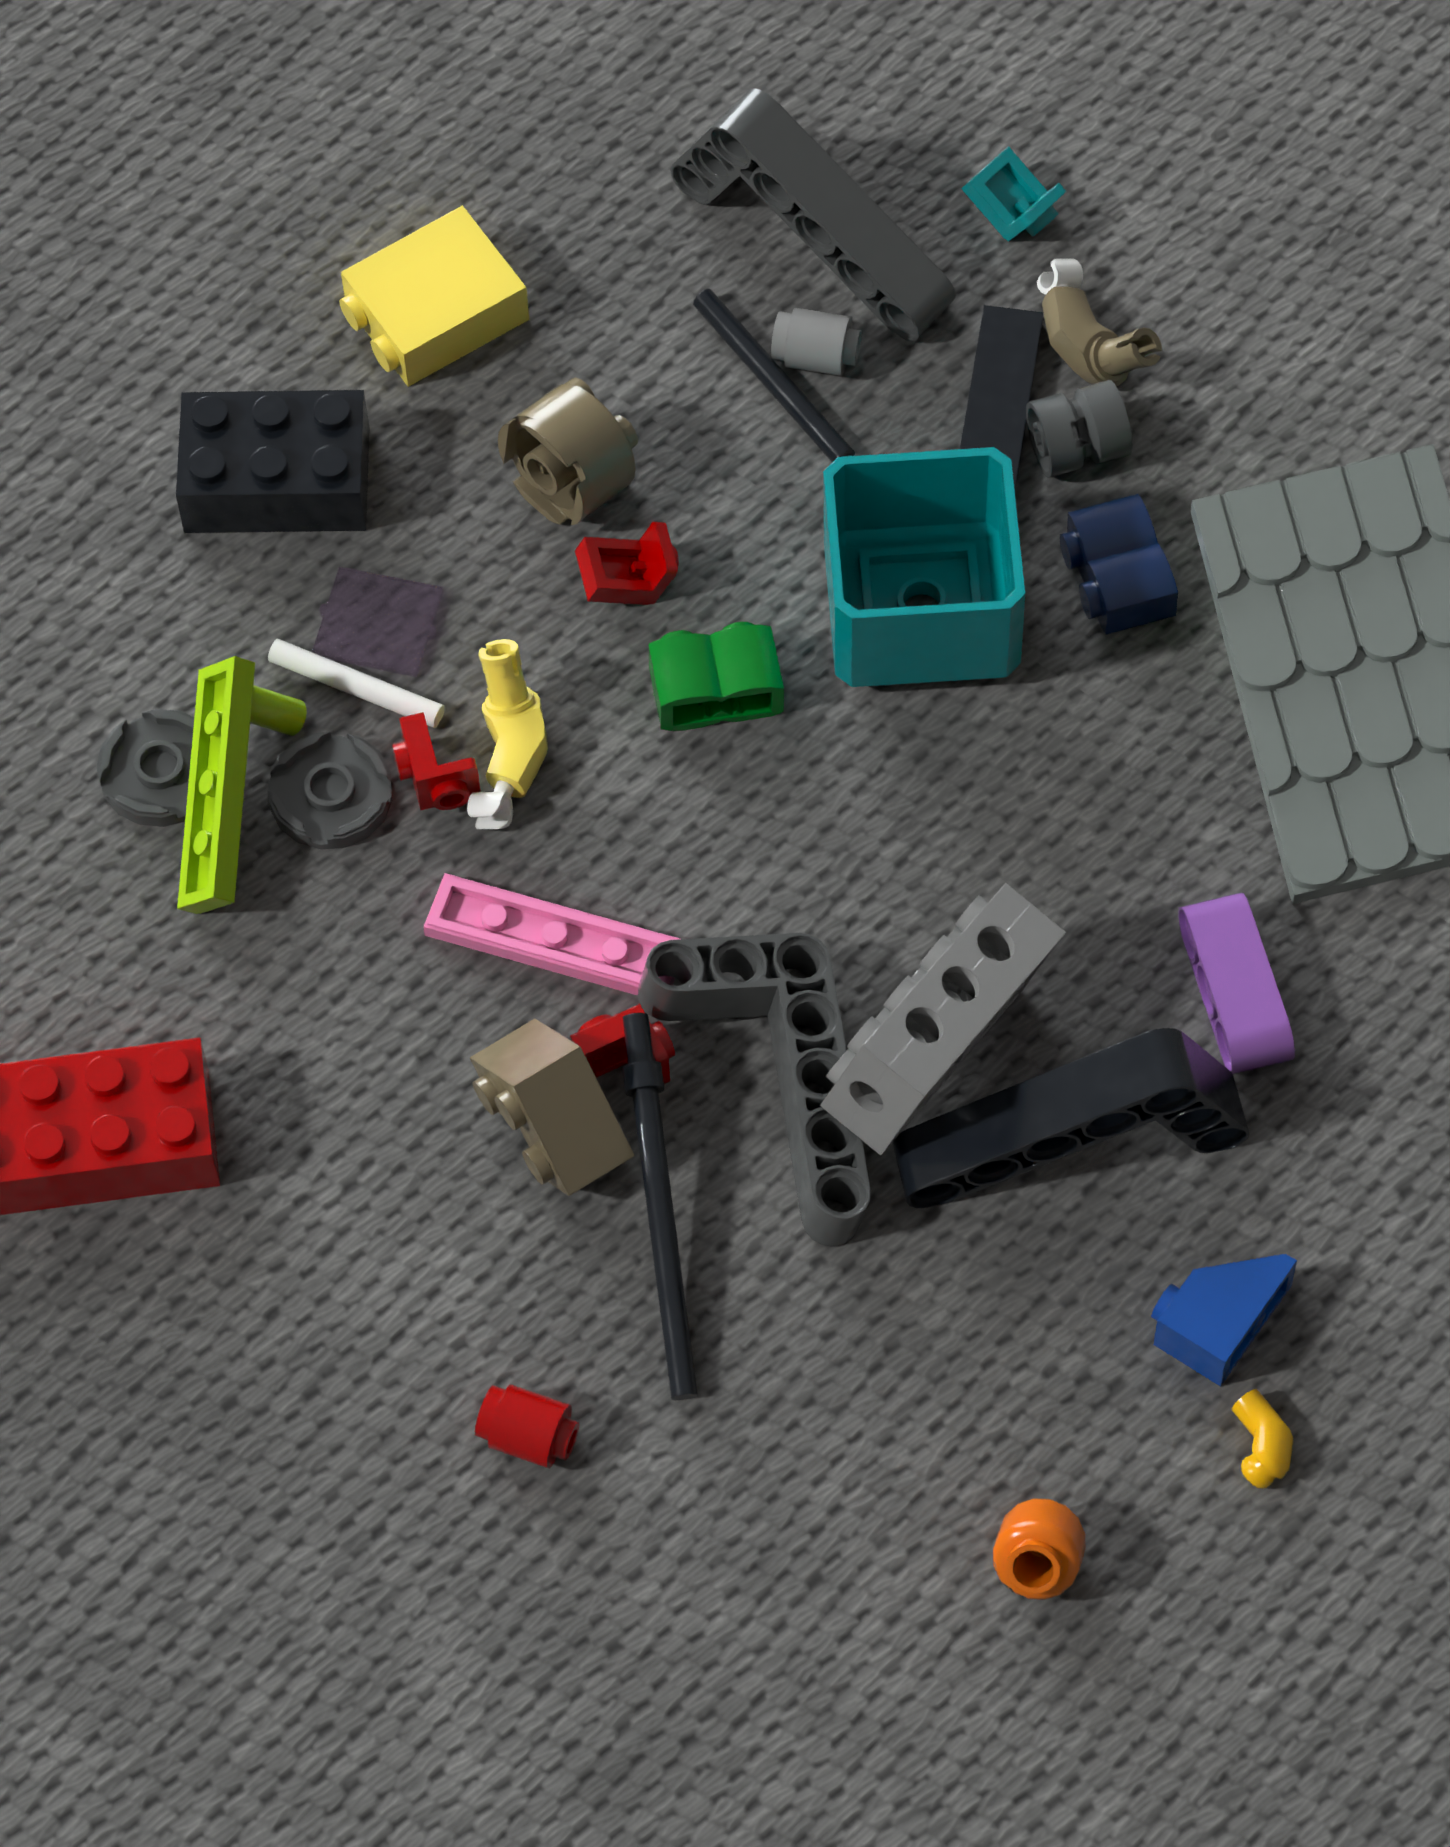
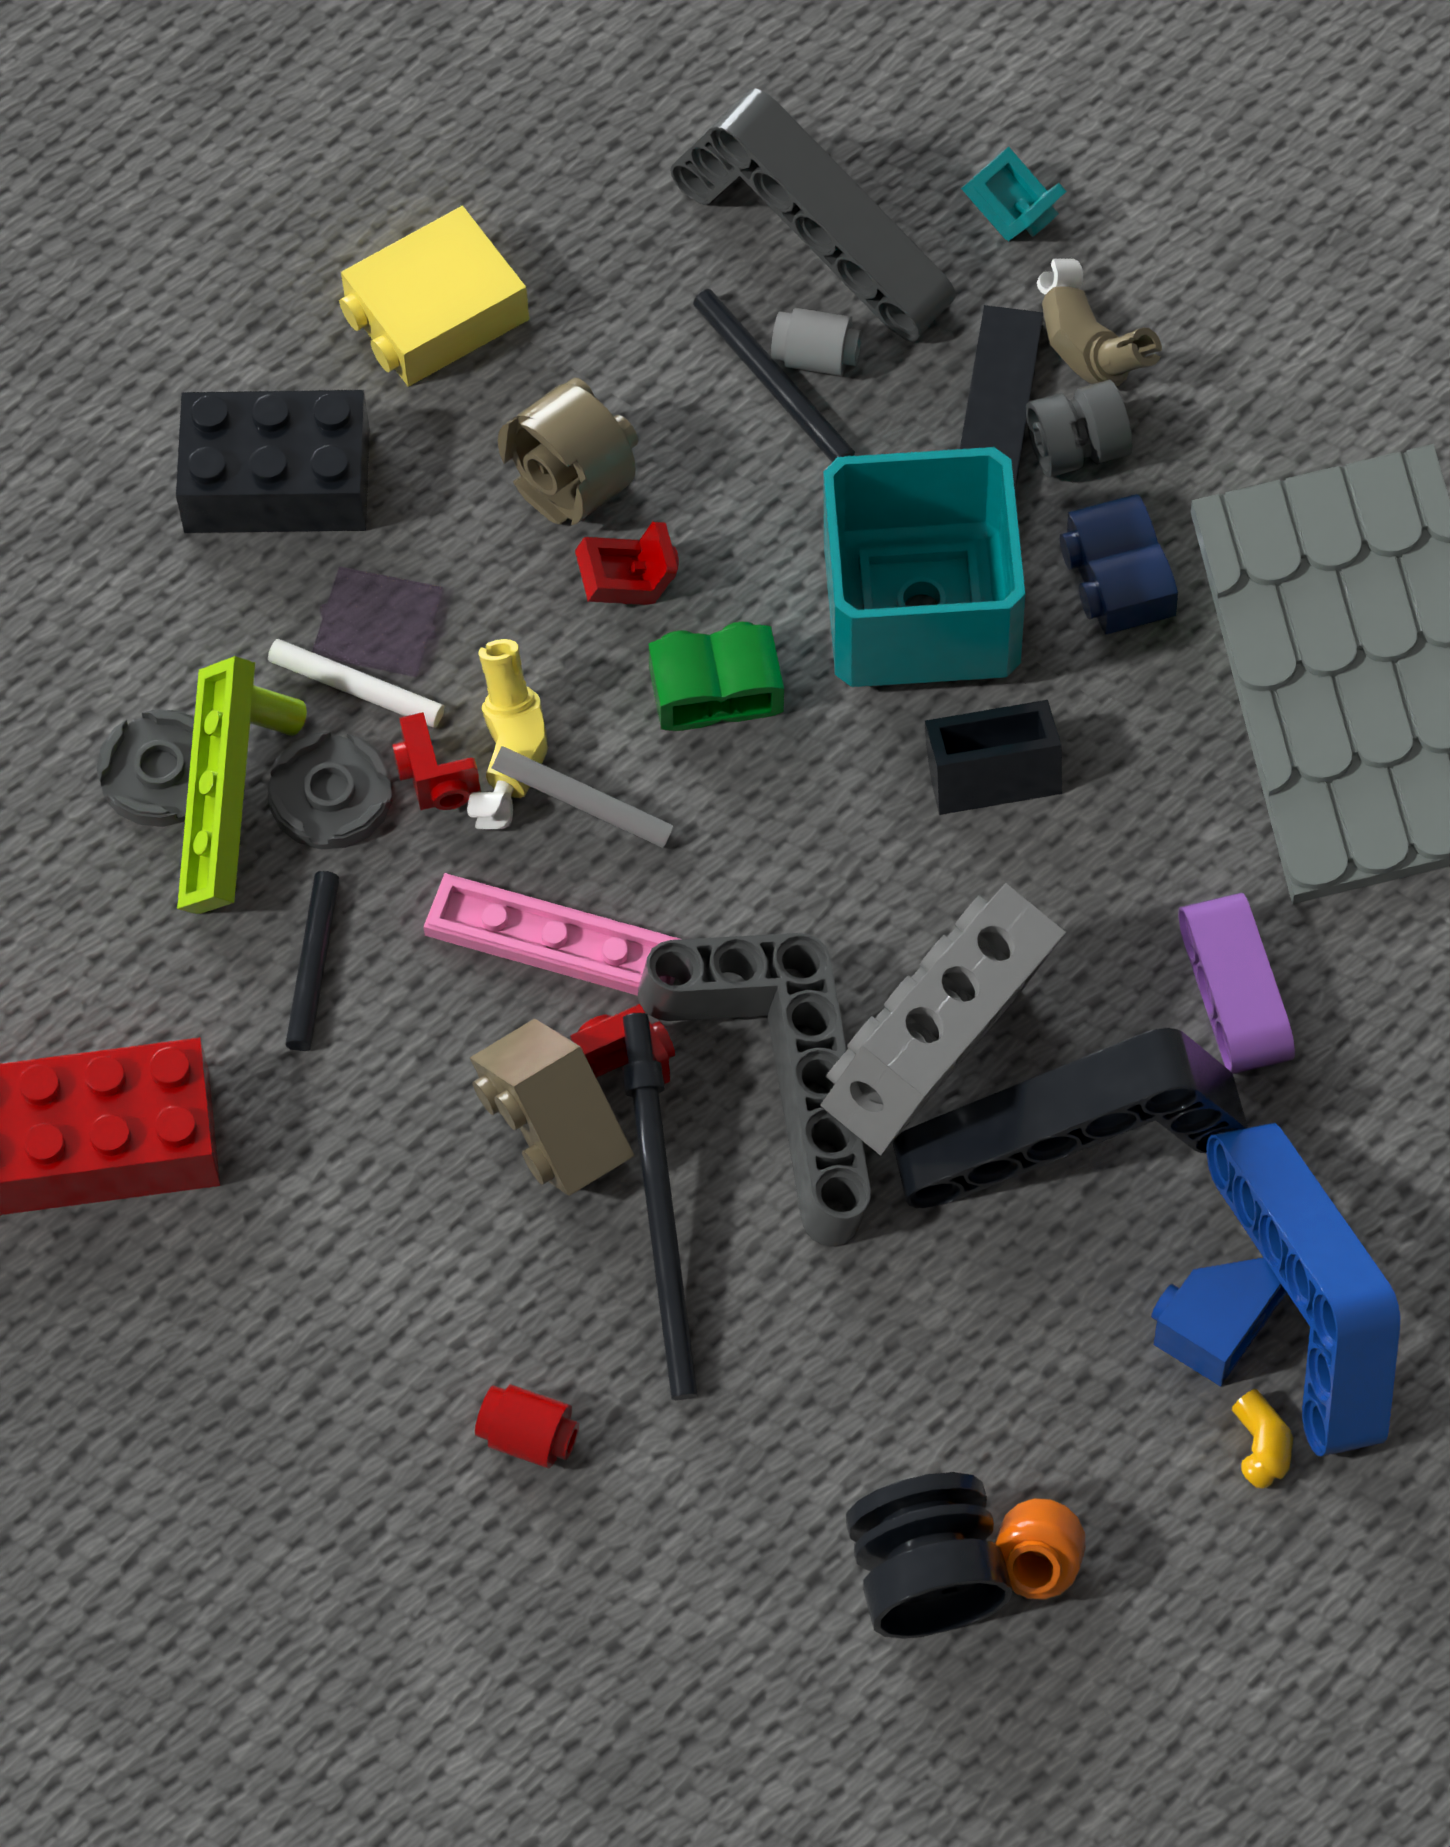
none -> black bar [285,871,339,1051]
none -> light grey bar [491,746,673,848]
none -> black wheel [846,1472,1012,1639]
none -> black brick [925,700,1062,815]
none -> blue beam [1207,1123,1400,1456]

